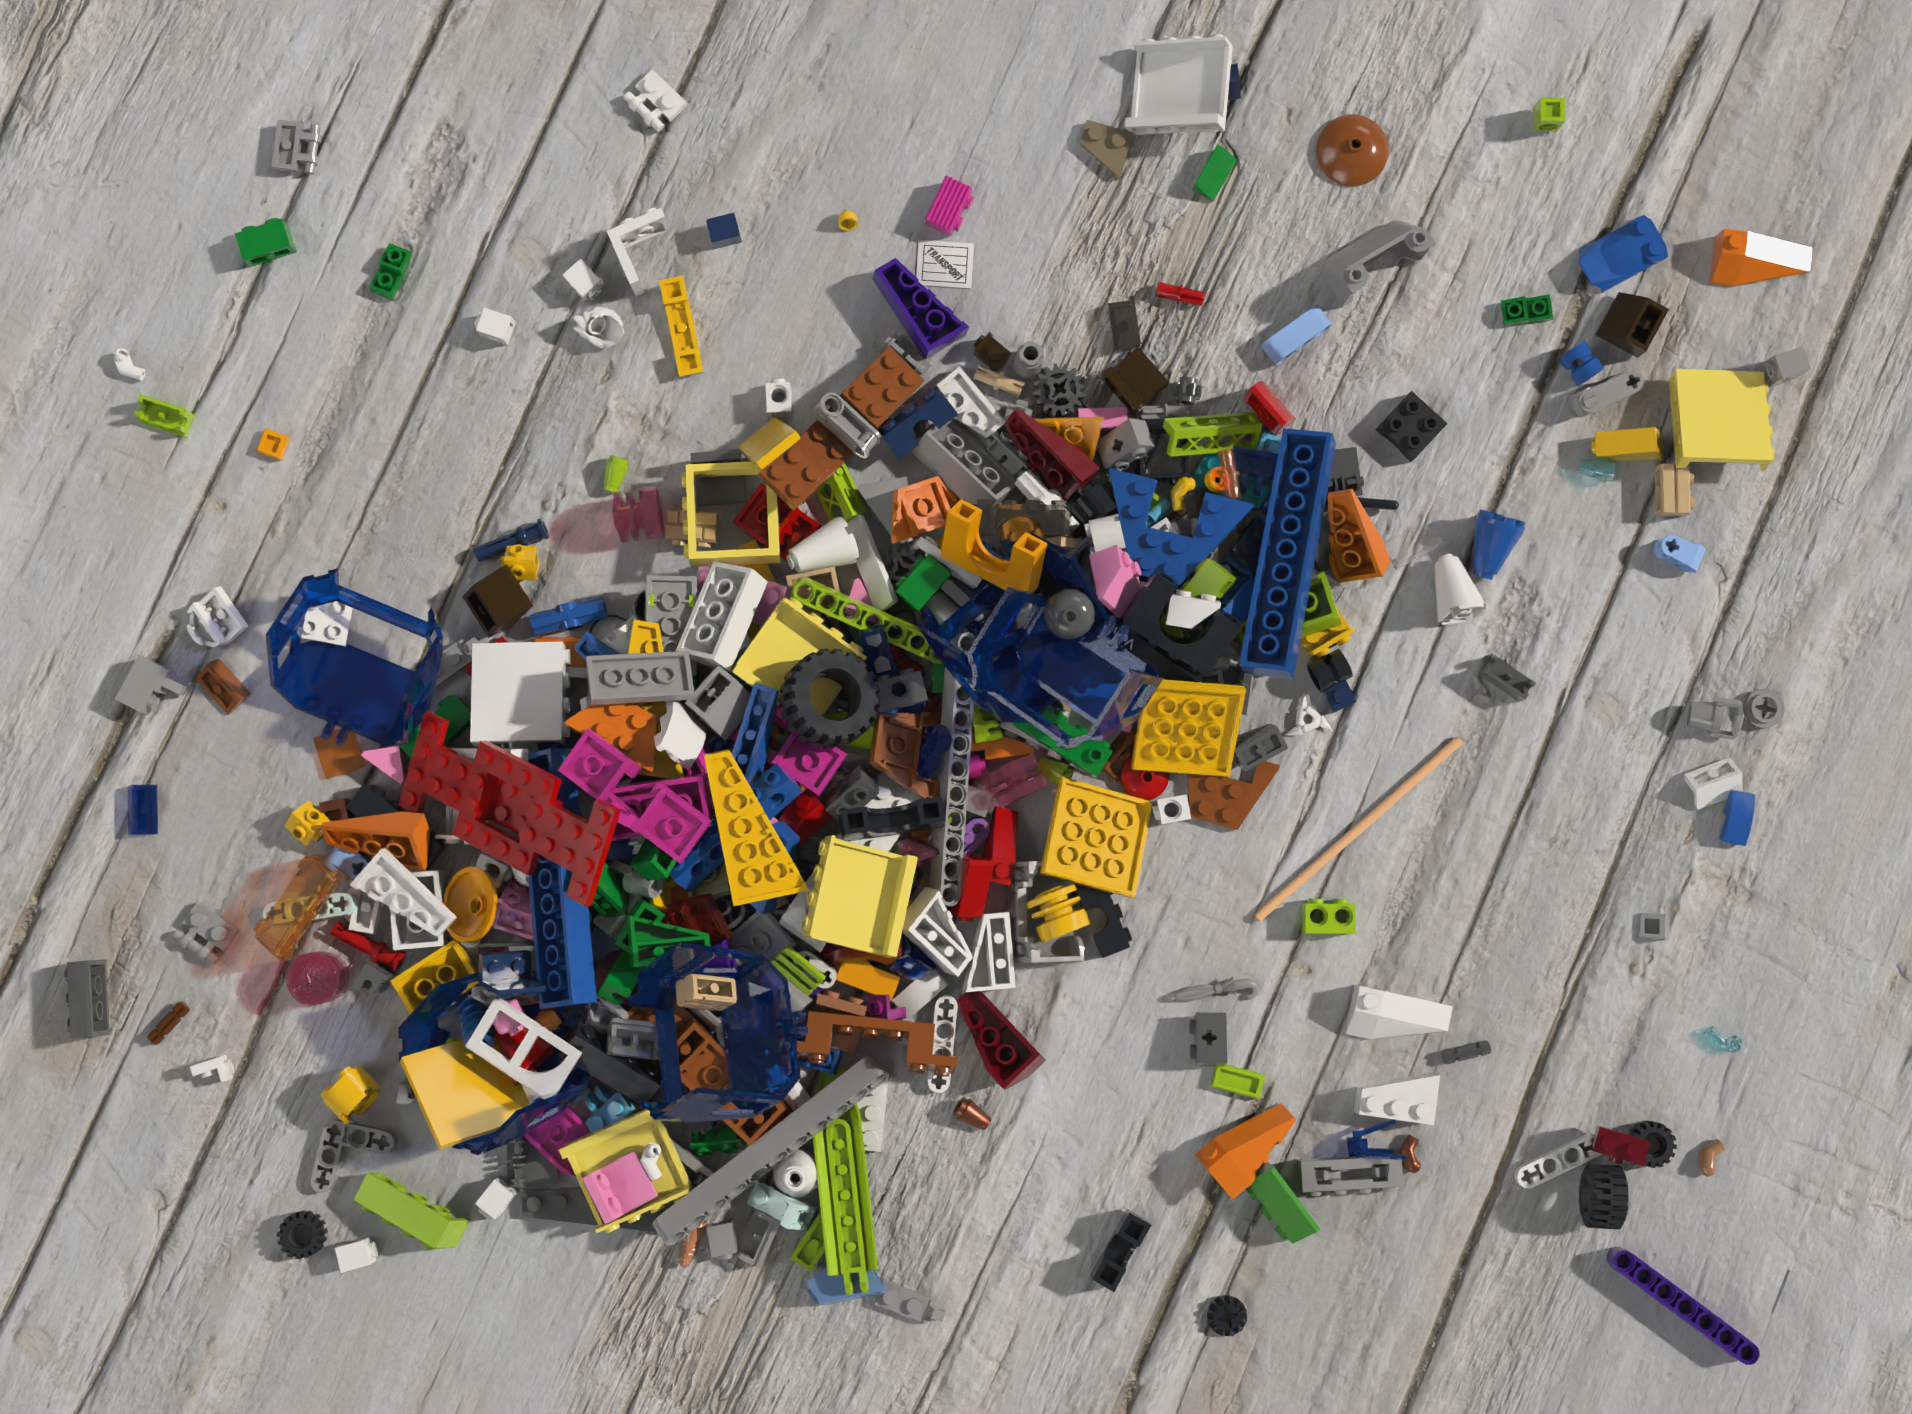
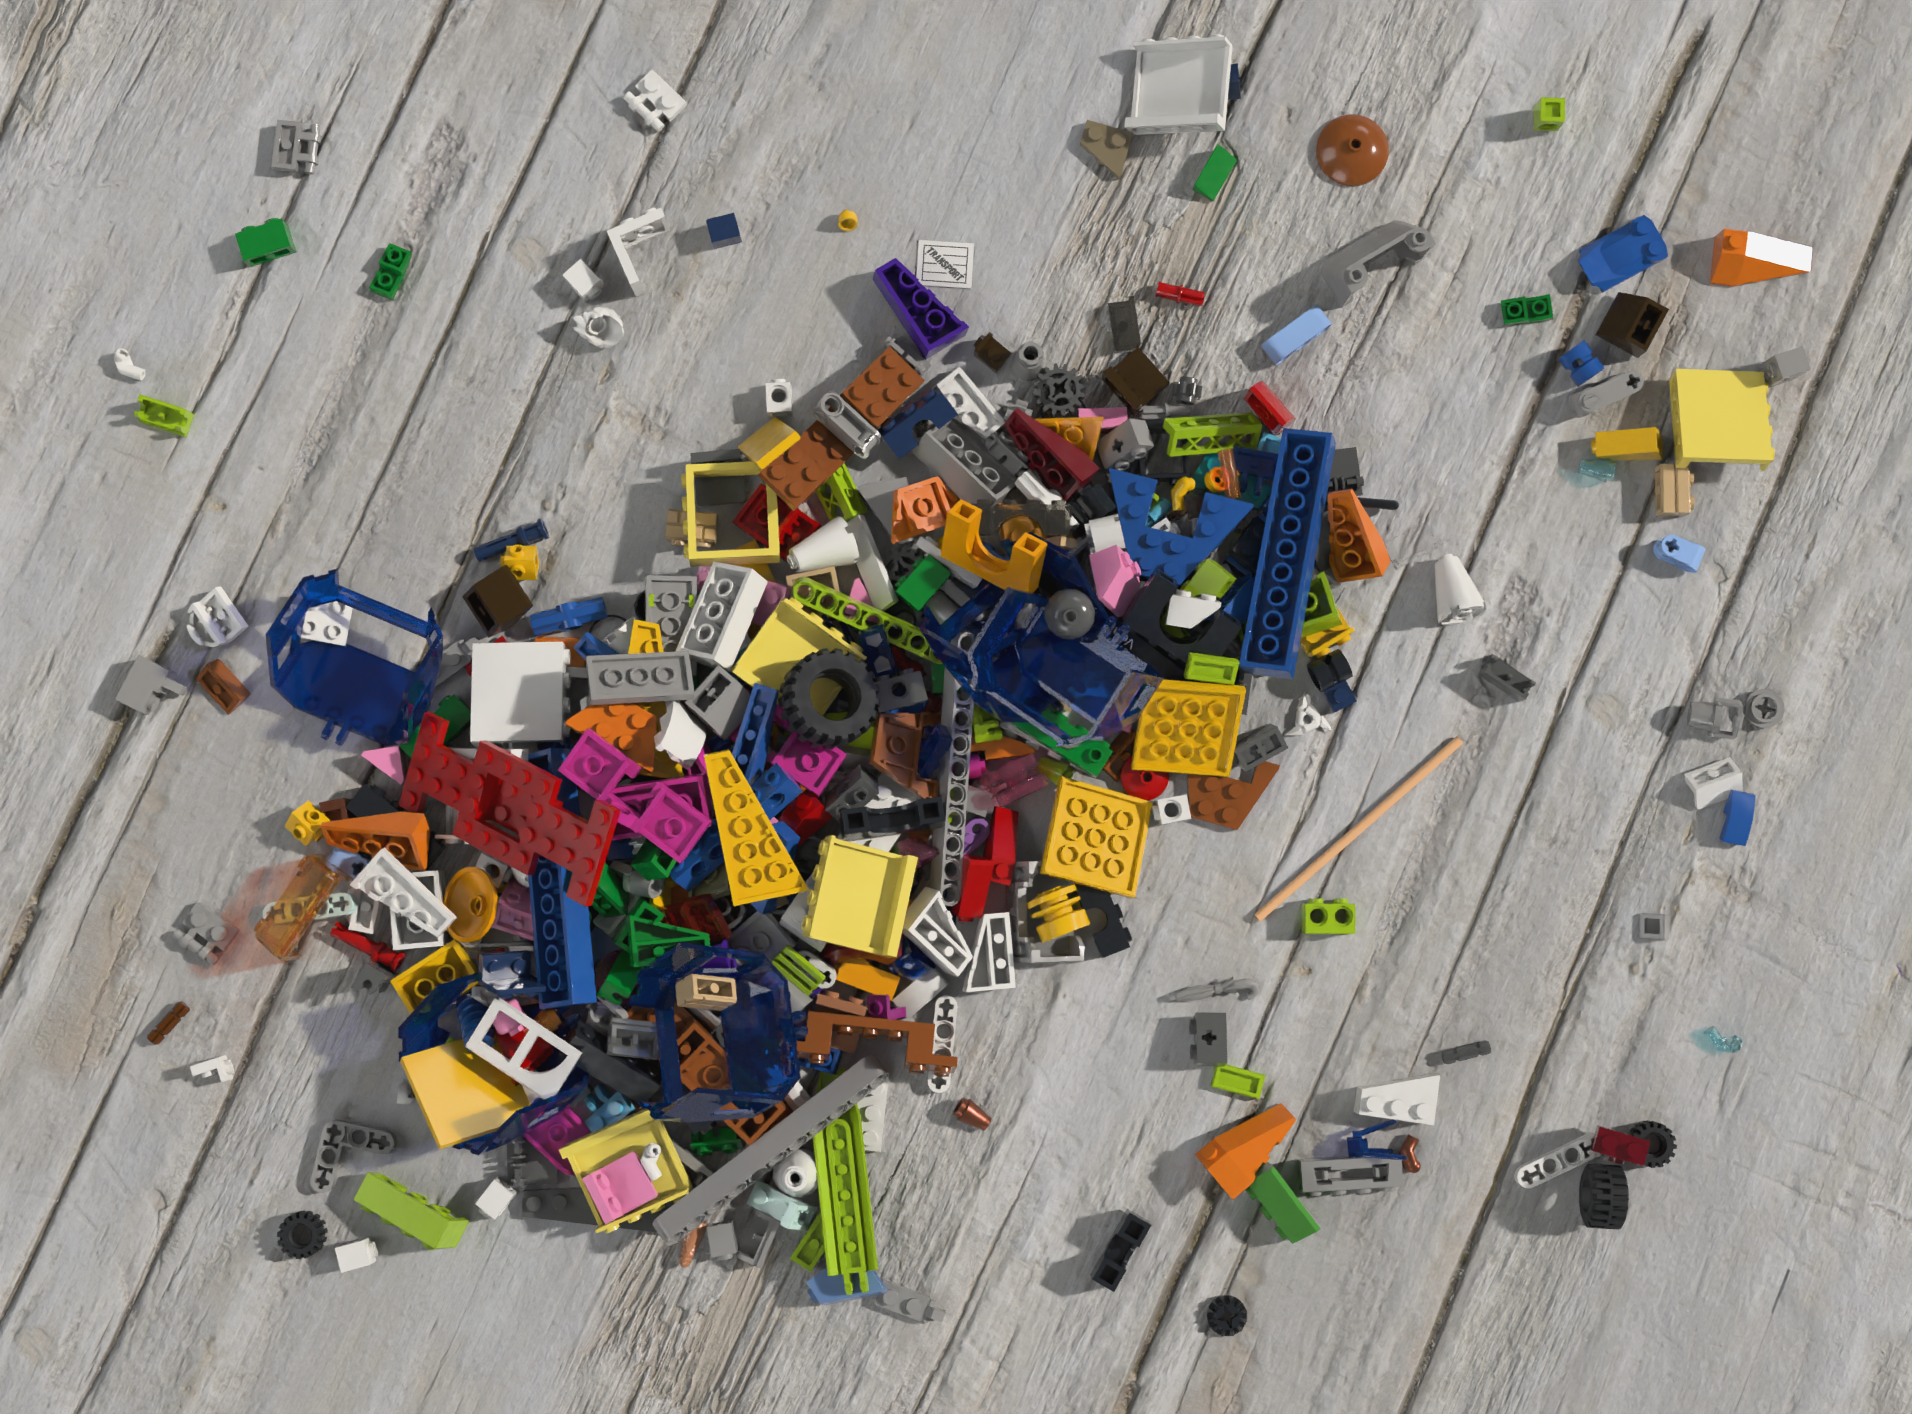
dark grey slope [64,959,110,1038] -> none
clear blue slope [128,785,158,835] -> none
light orange tile [256,428,290,460] -> none
clear pink wheel [286,951,350,1005] -> none
clear orange piece [313,725,366,779] -> none
yellow brick [320,1066,383,1124] -> none
white brick [475,308,516,345] -> none
lime cone [603,455,630,493] -> none
clear pink wheel [612,486,665,543] -> none
yellow slope [659,275,703,377] -> none
dark pink brick [925,176,974,236] -> none
dark red wedge [957,991,1046,1090] -> none
tan pin [974,365,1024,398] -> none
white wedge [1345,985,1453,1039] -> none
black brick [1375,391,1448,462] -> none
blue cone [1473,509,1526,580] -> none
dark purple beam [1606,1247,1760,1365] -> none
medium nougat arm [1698,1139,1725,1177] -> none
none -> lime tile [1184,652,1240,685]

